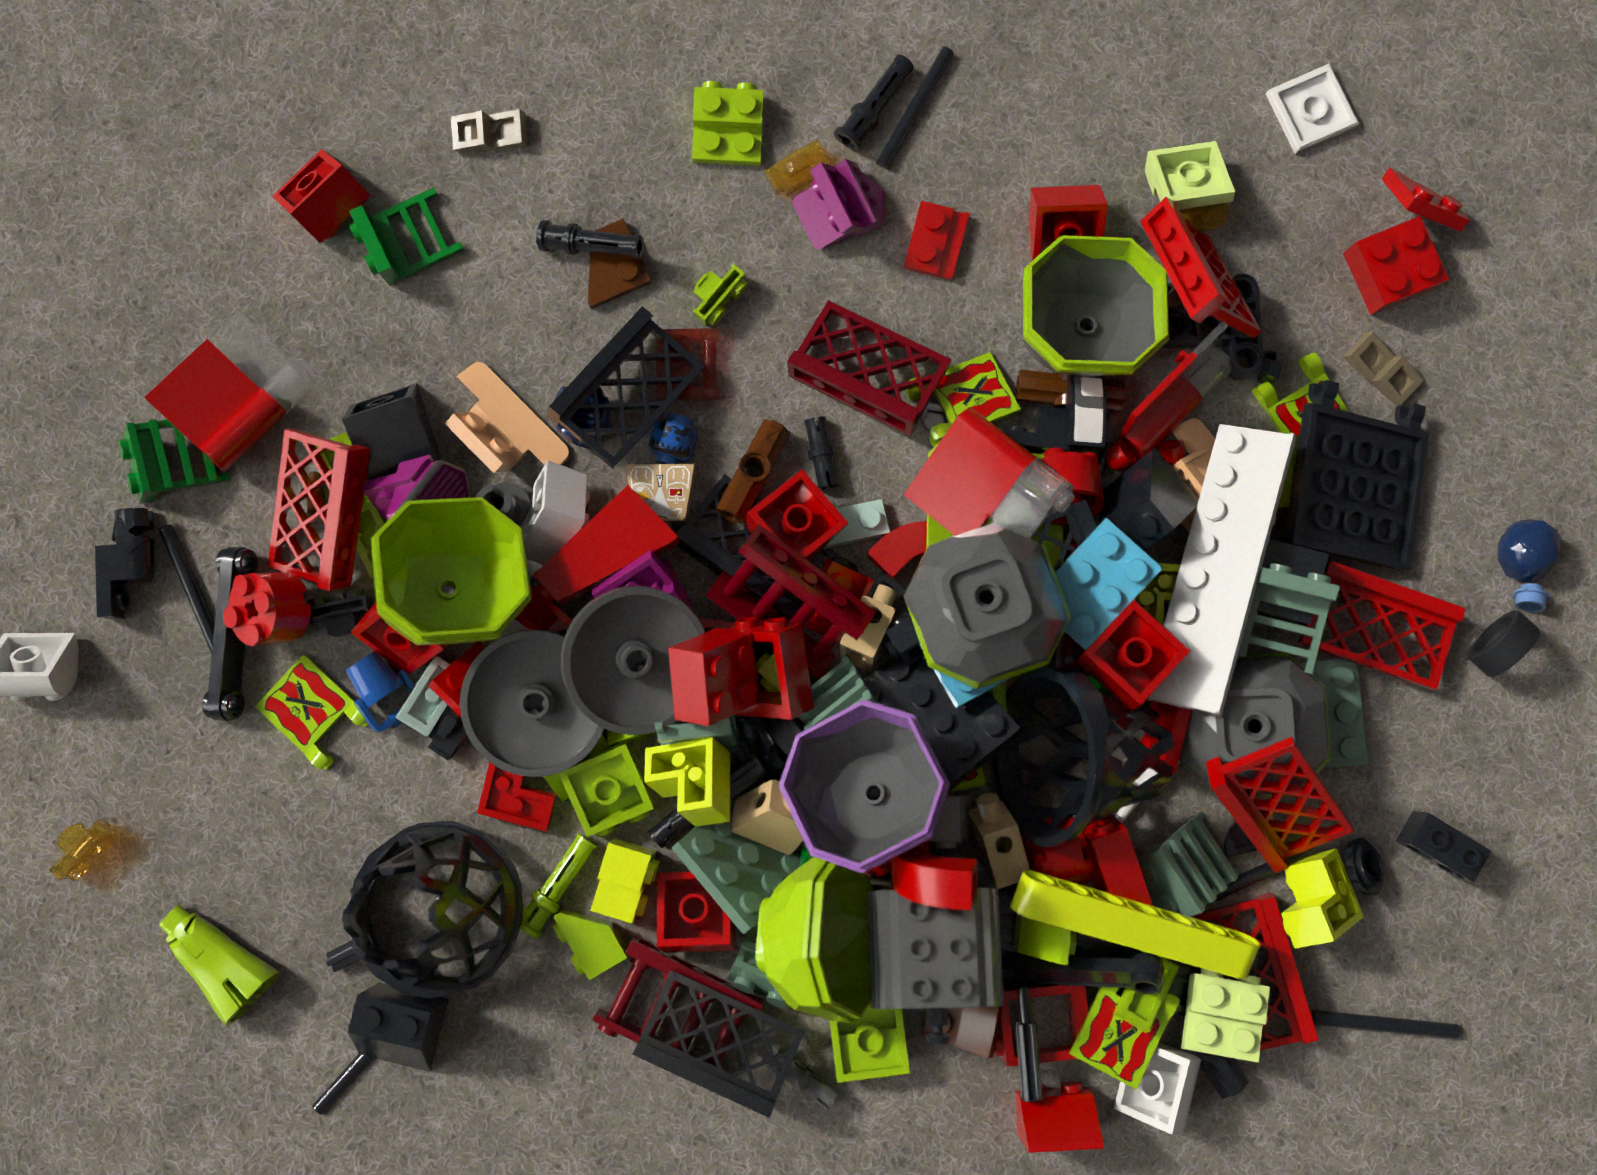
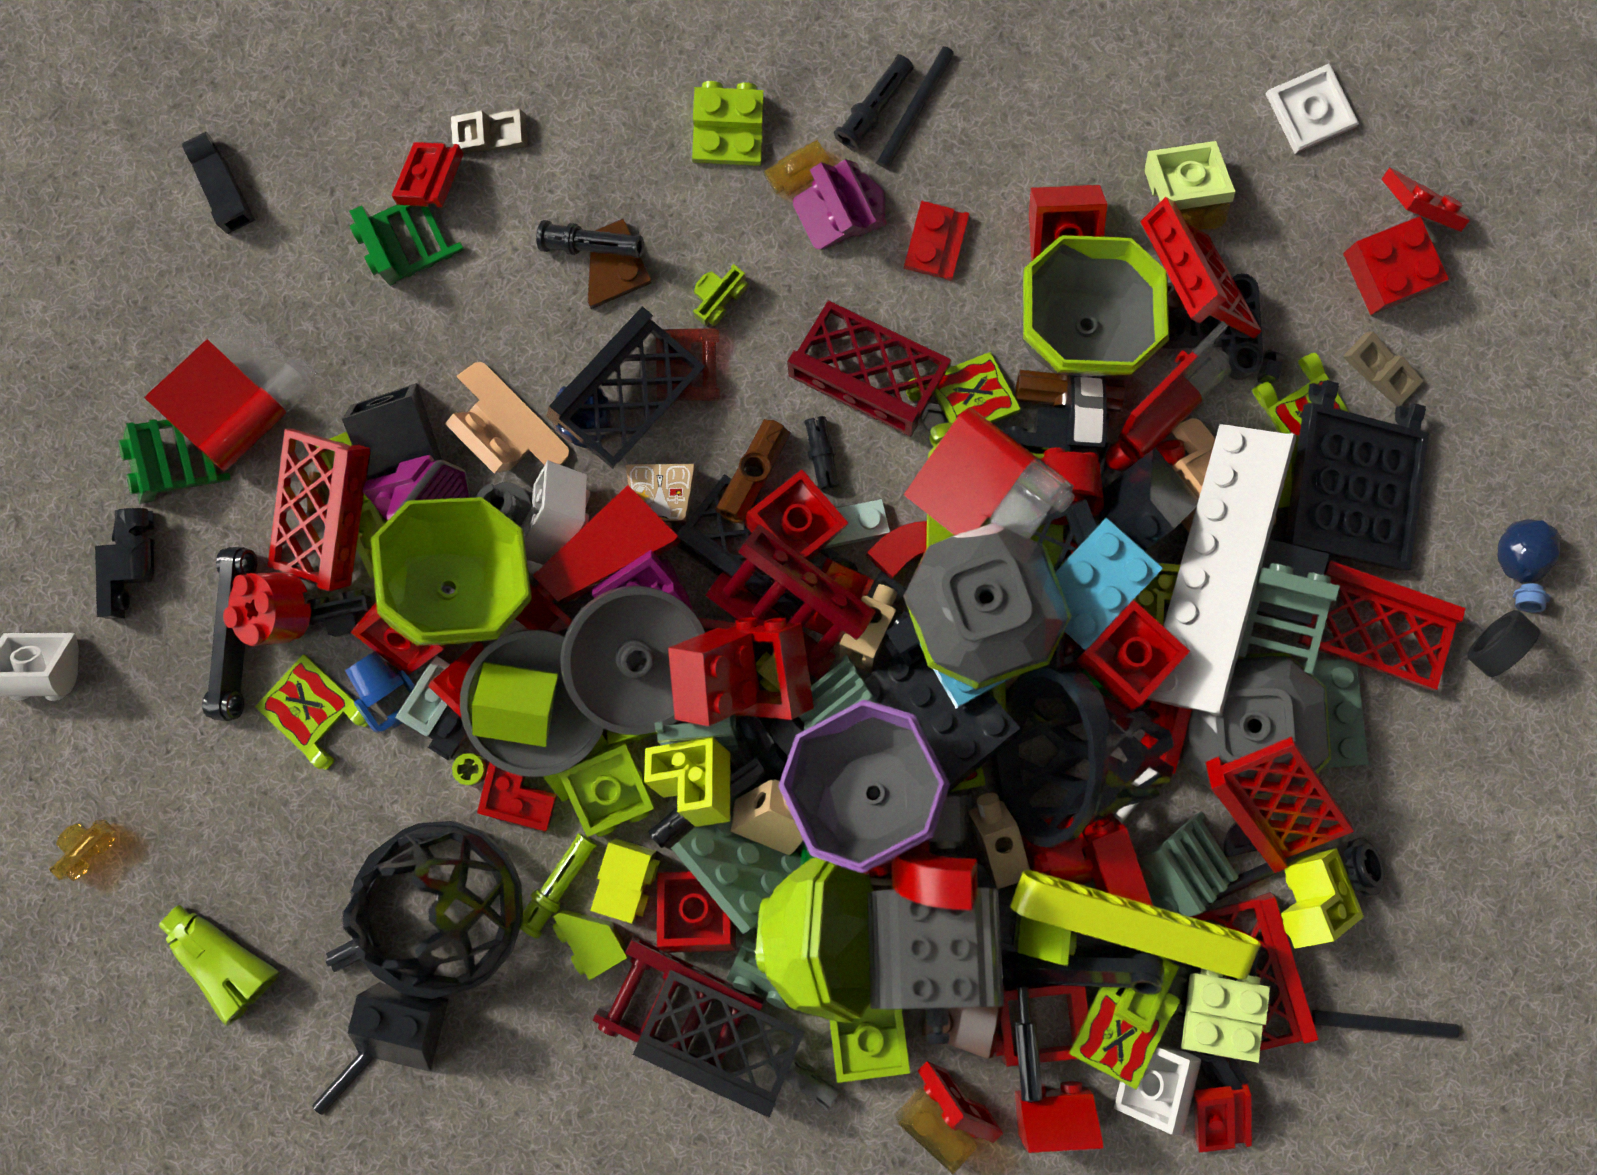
black bar [158,524,214,654] -> none
red slope [272,149,371,244] -> none
blue head [648,413,699,464] -> none
black brick [1396,811,1492,882] -> none
none -> black leg [182,131,255,234]
none -> red plate [391,142,464,207]
none -> lime bush [452,753,487,785]
none -> lime slope [472,662,558,747]
none -> clear yellow brick [895,1087,978,1175]
none -> red plate [918,1061,1003,1143]
none -> red plate [1194,1084,1252,1153]

